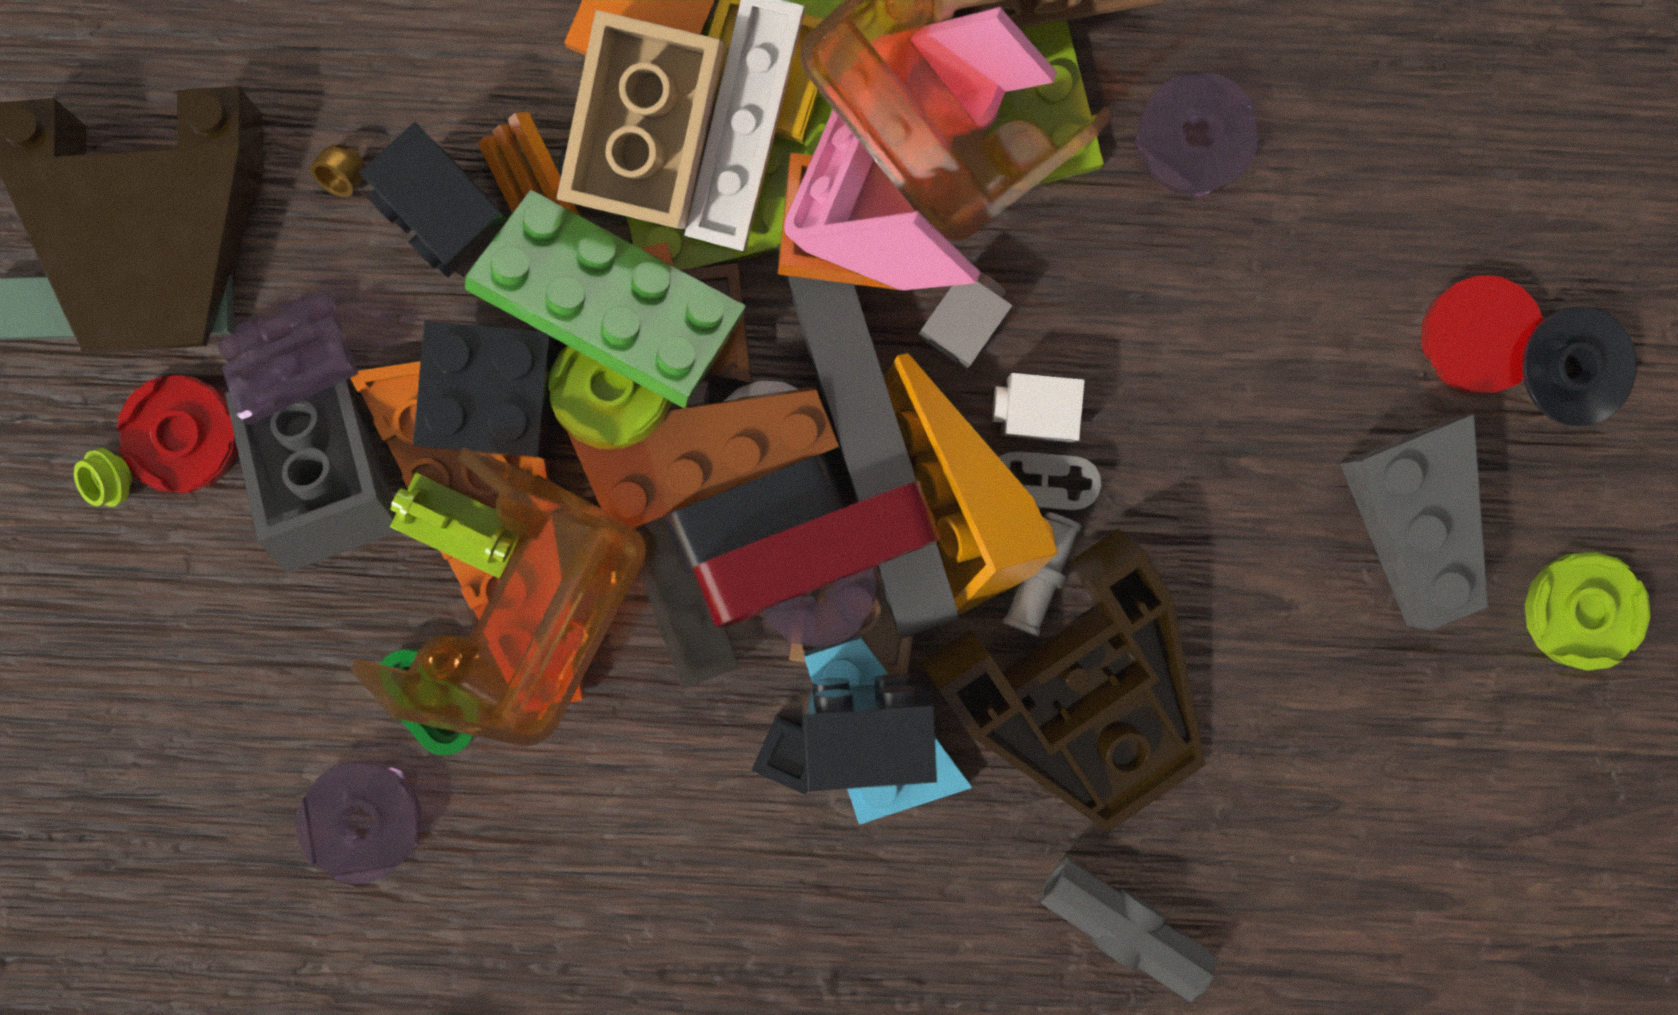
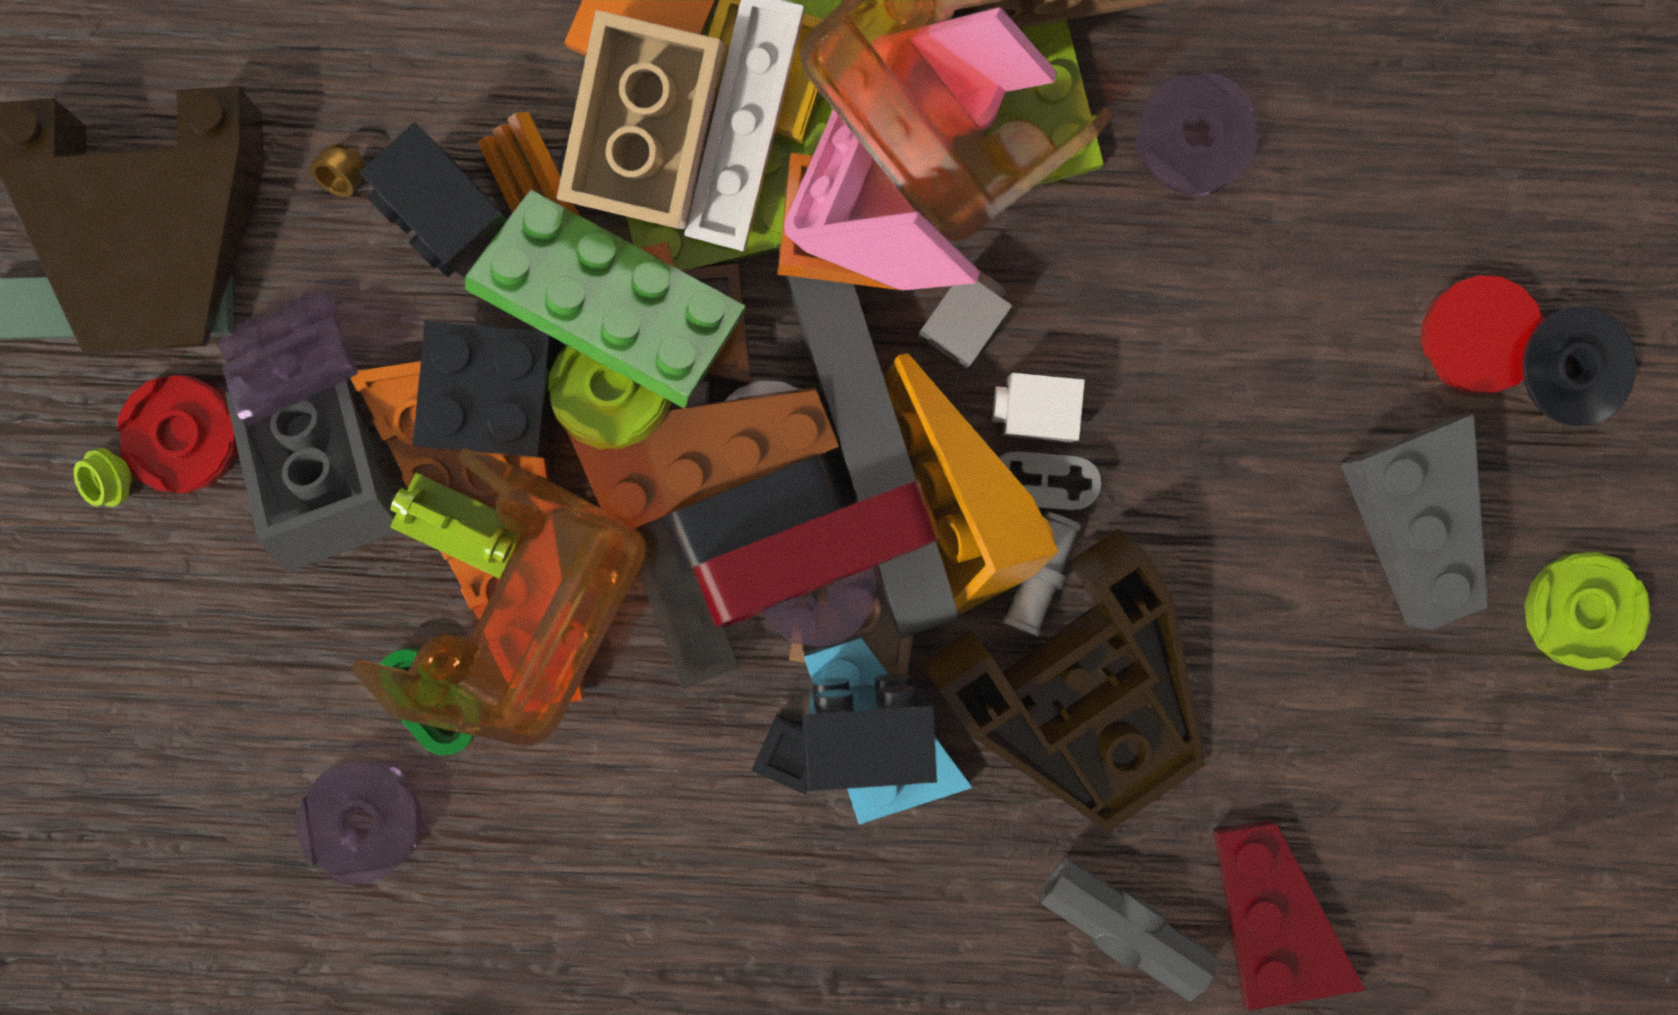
none -> dark red wing [1213,820,1366,1011]

